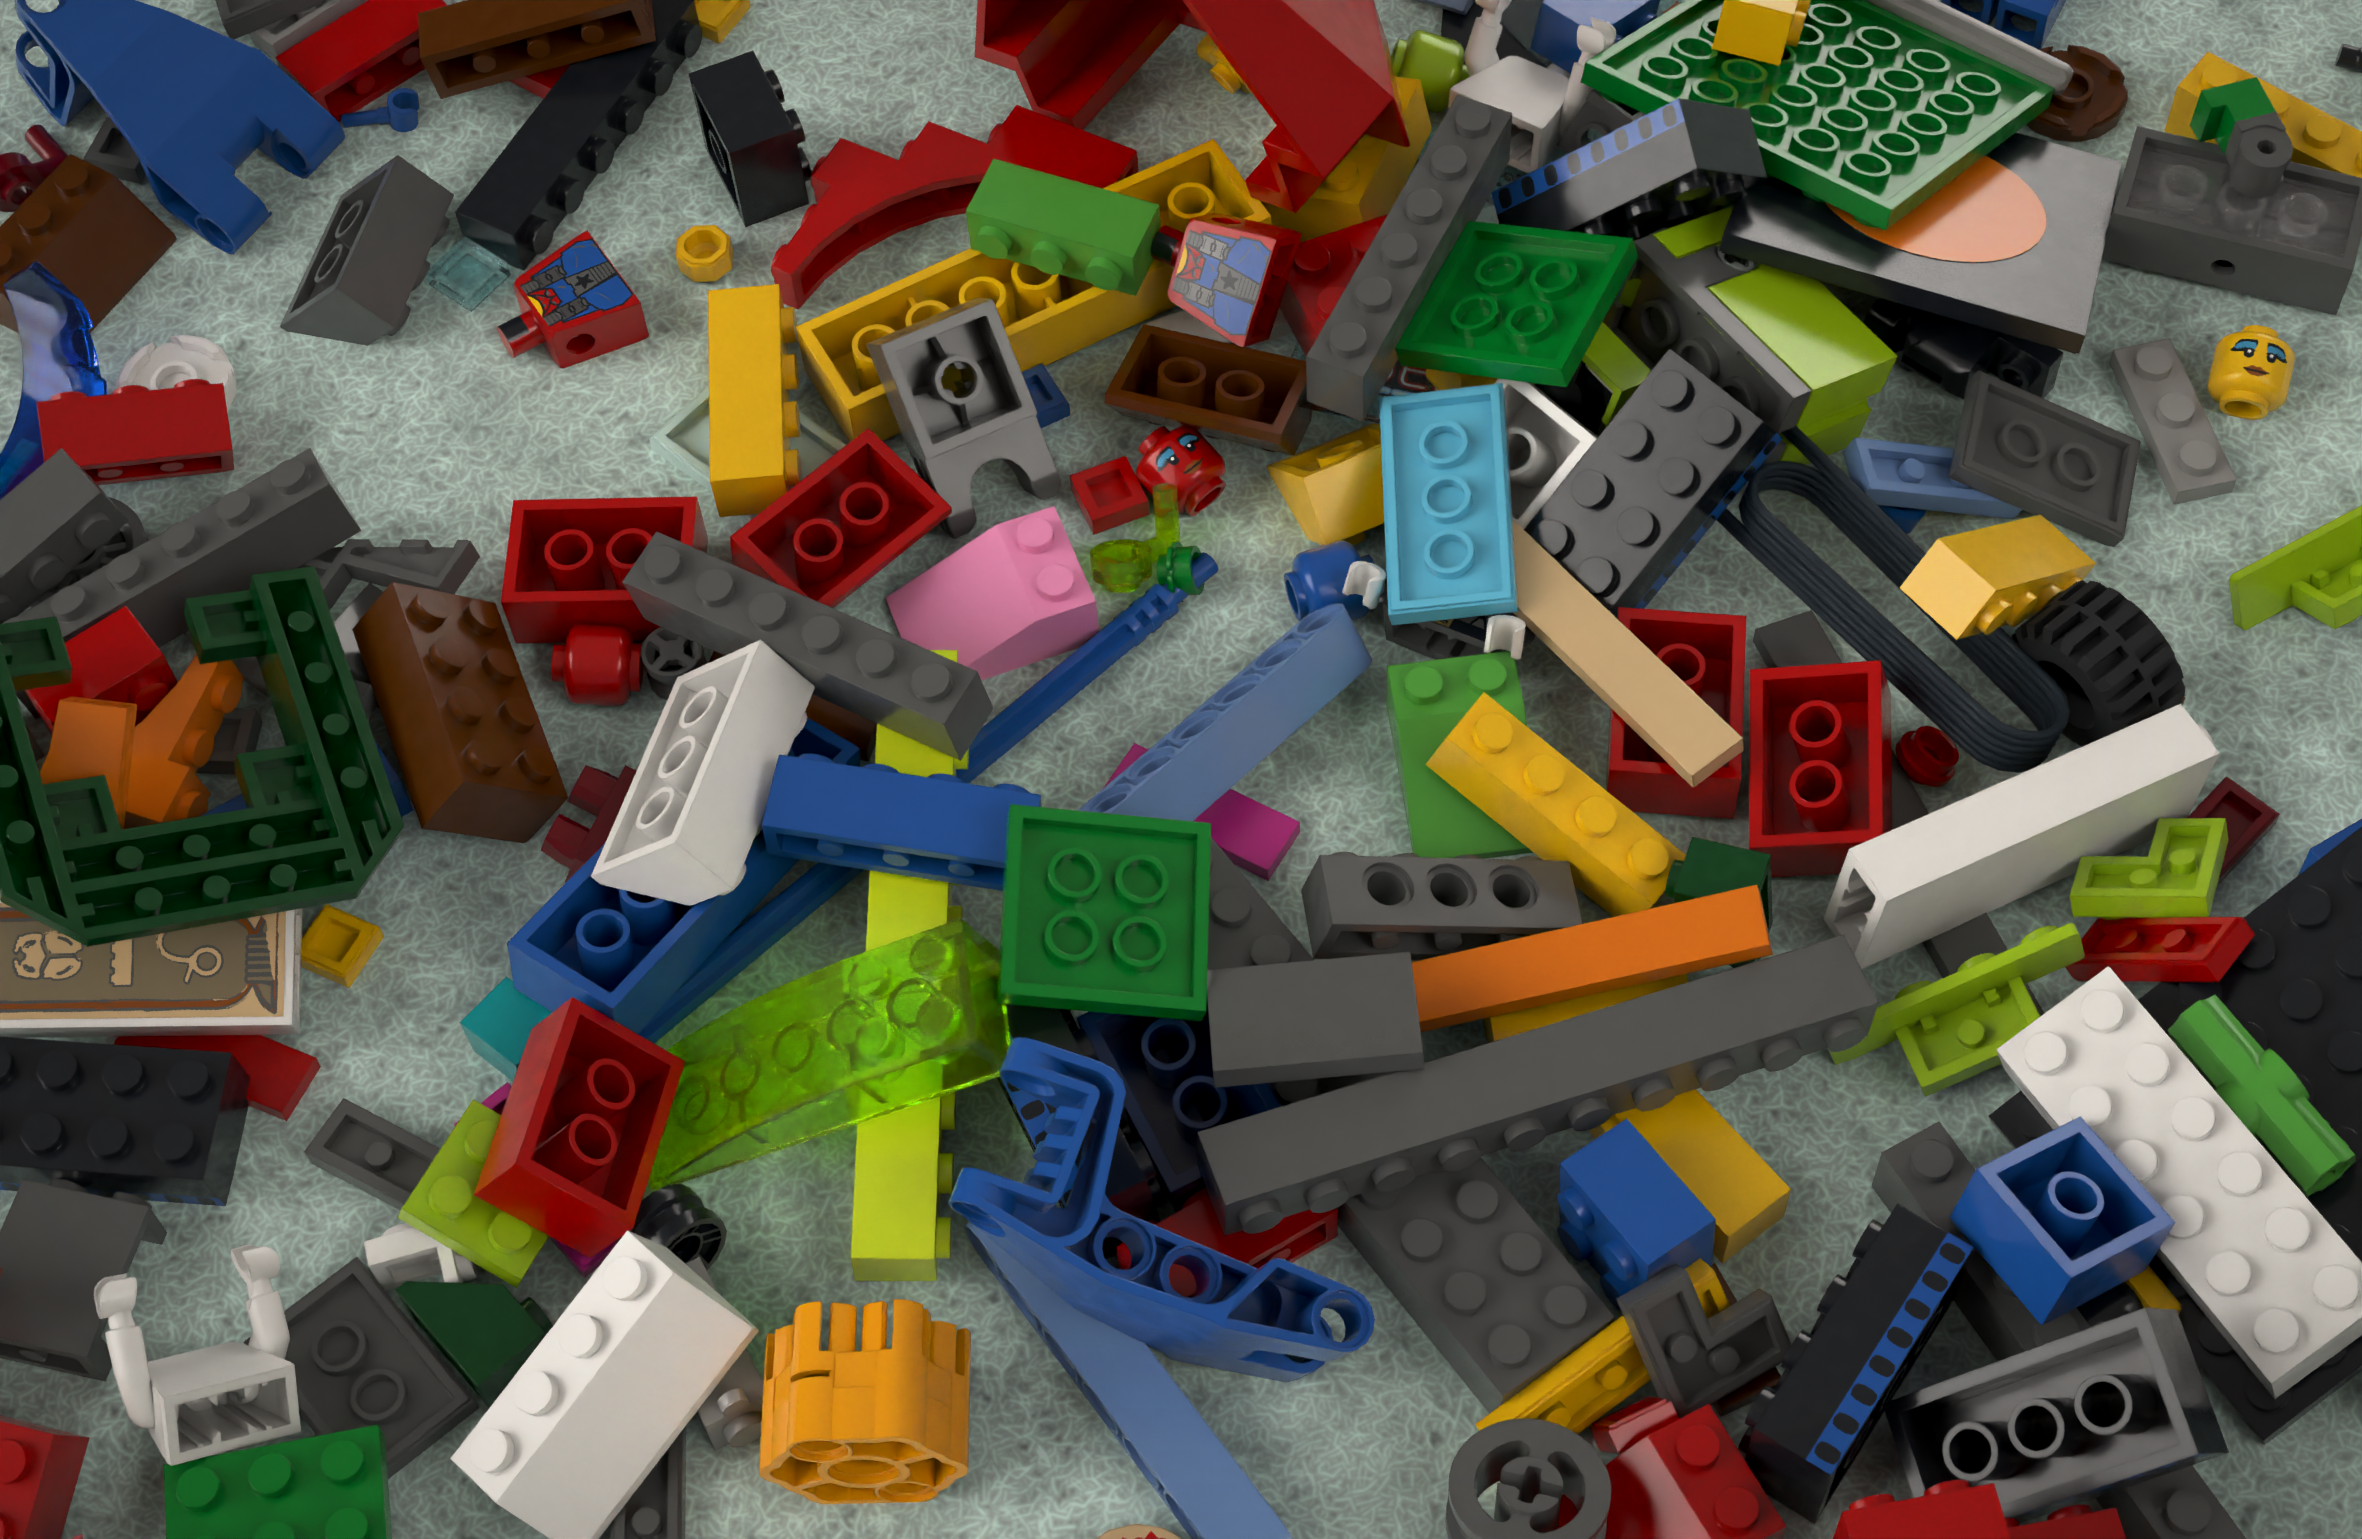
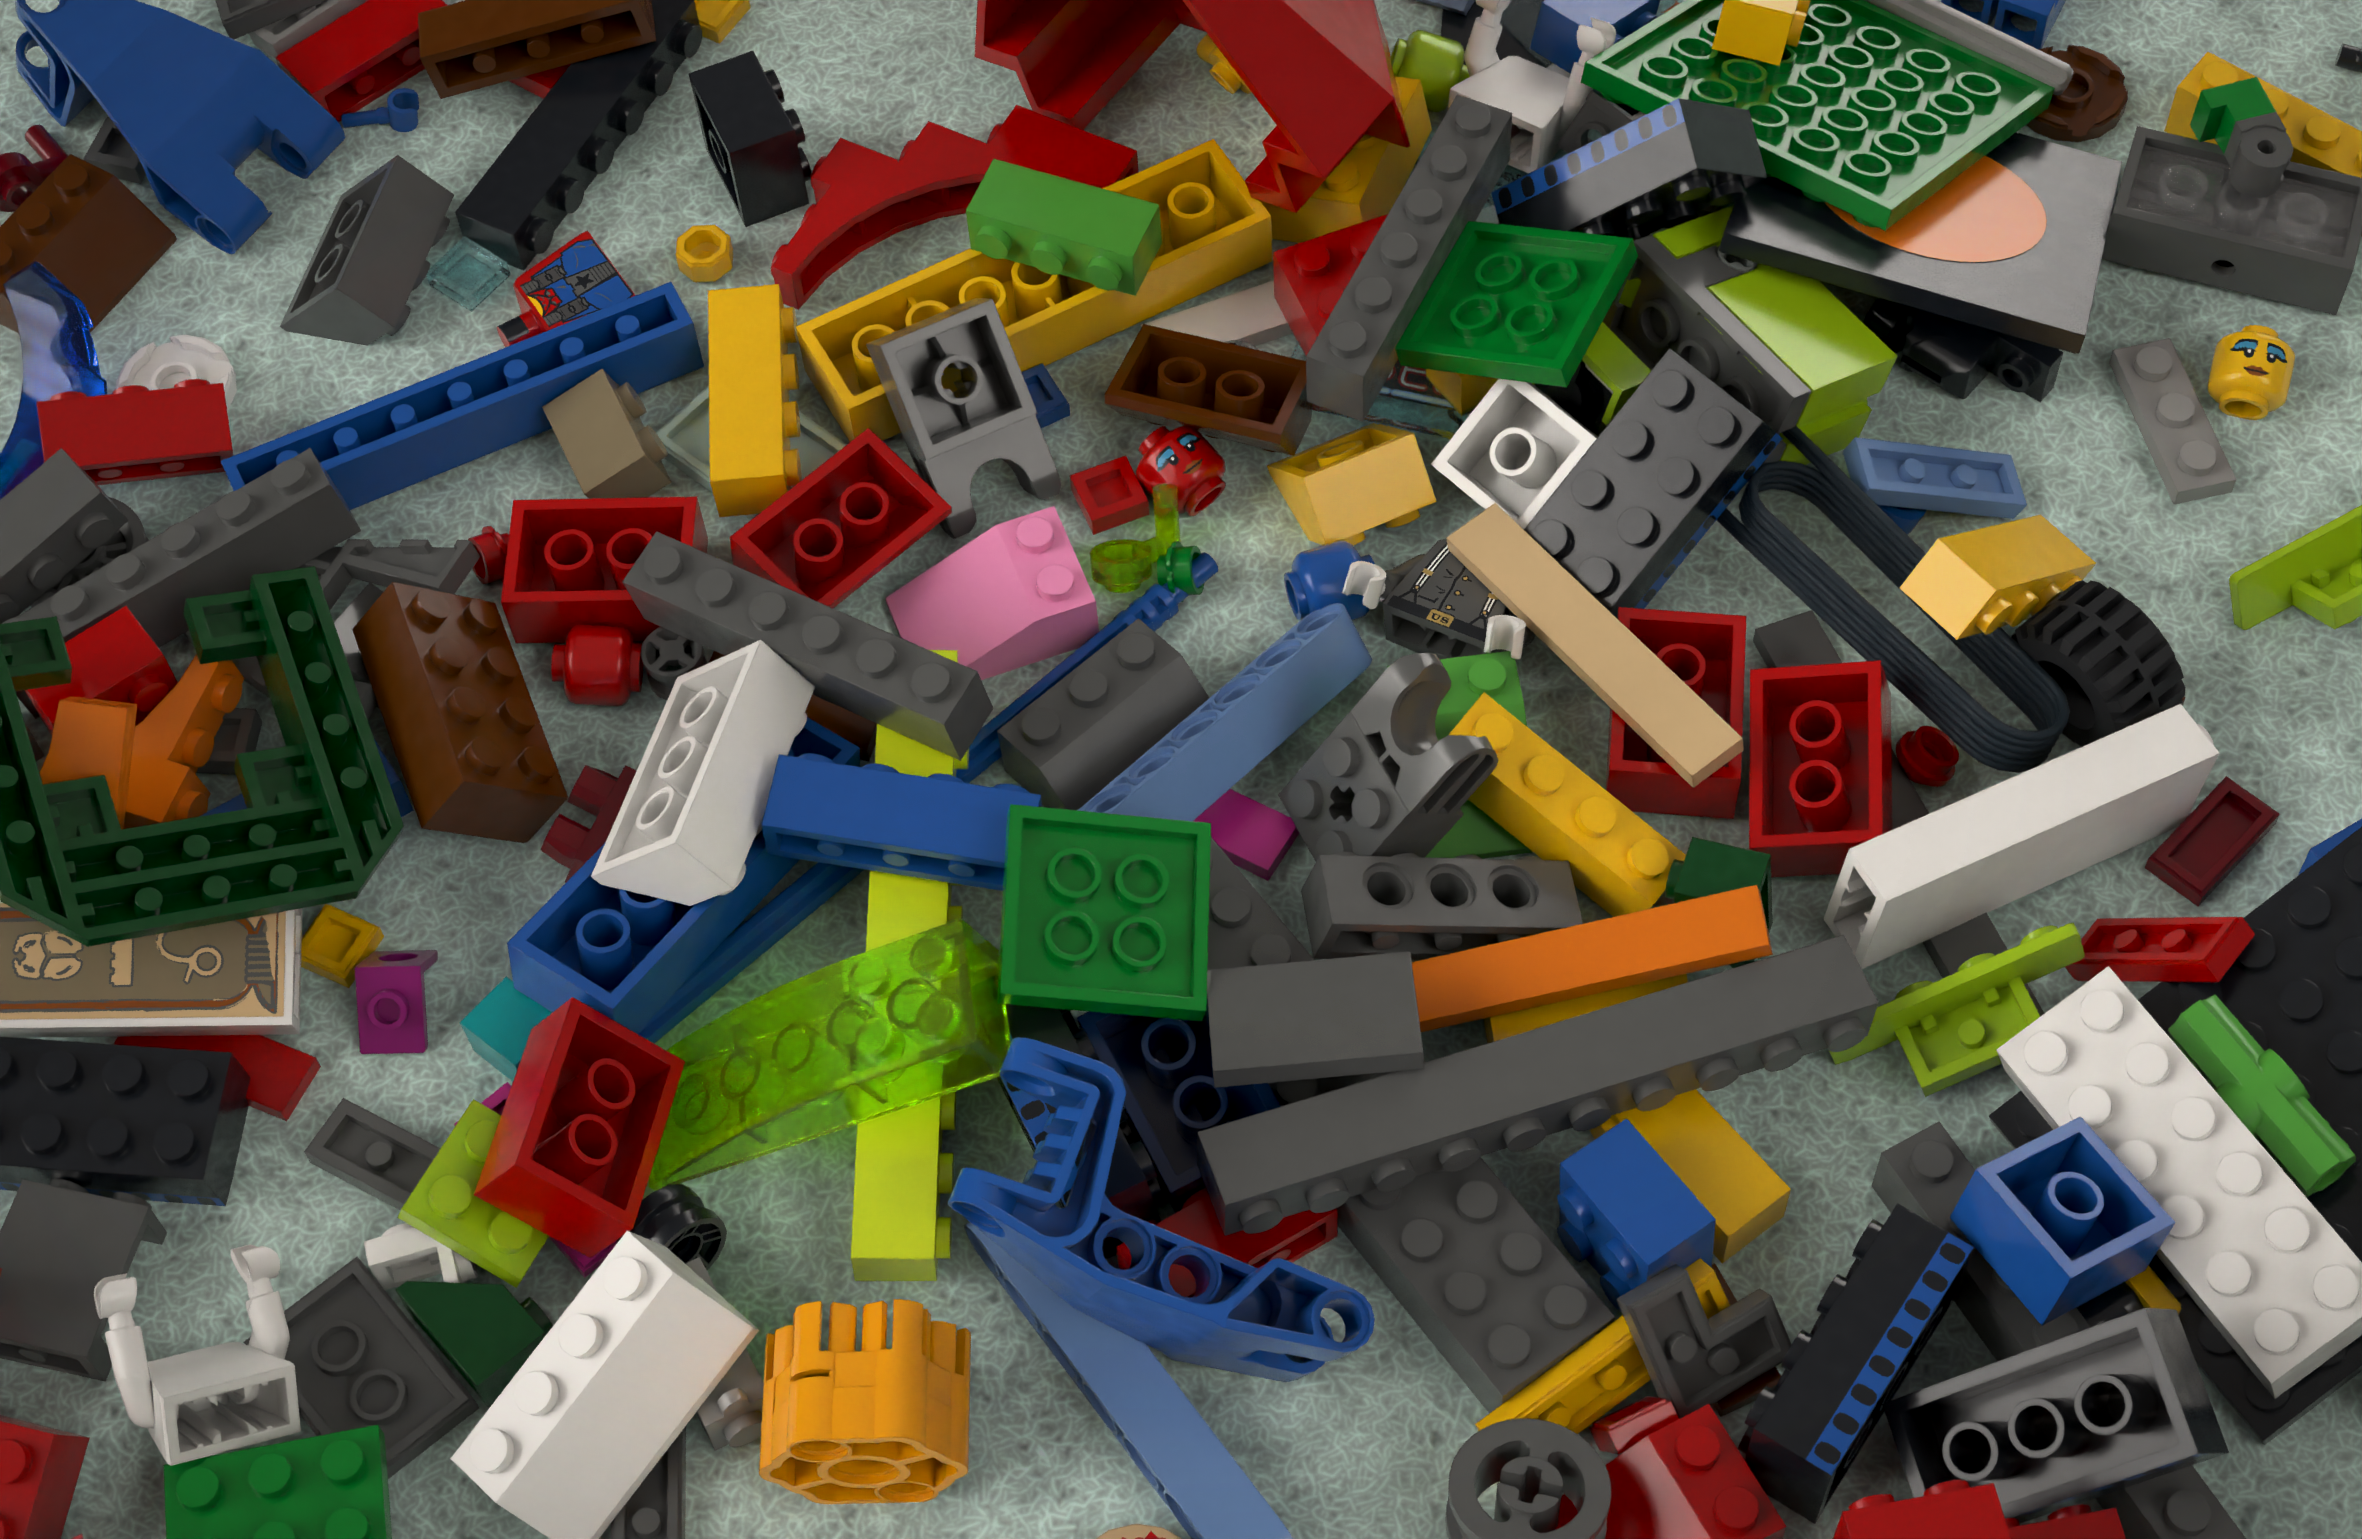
torso [1151,213,1302,347] -> none
medium azure tile [1379,383,1518,625] -> none
dark grey tile [1948,370,2141,547] -> none
lime plate [2069,818,2229,920] -> none
none -> blue brick [221,282,704,510]
none -> magenta bracket [355,950,438,1054]
none -> red plate [468,526,509,584]
none -> dark tan brick [542,369,672,499]
none -> dark grey slope [997,618,1209,810]
none -> dark grey brick [1278,653,1498,862]

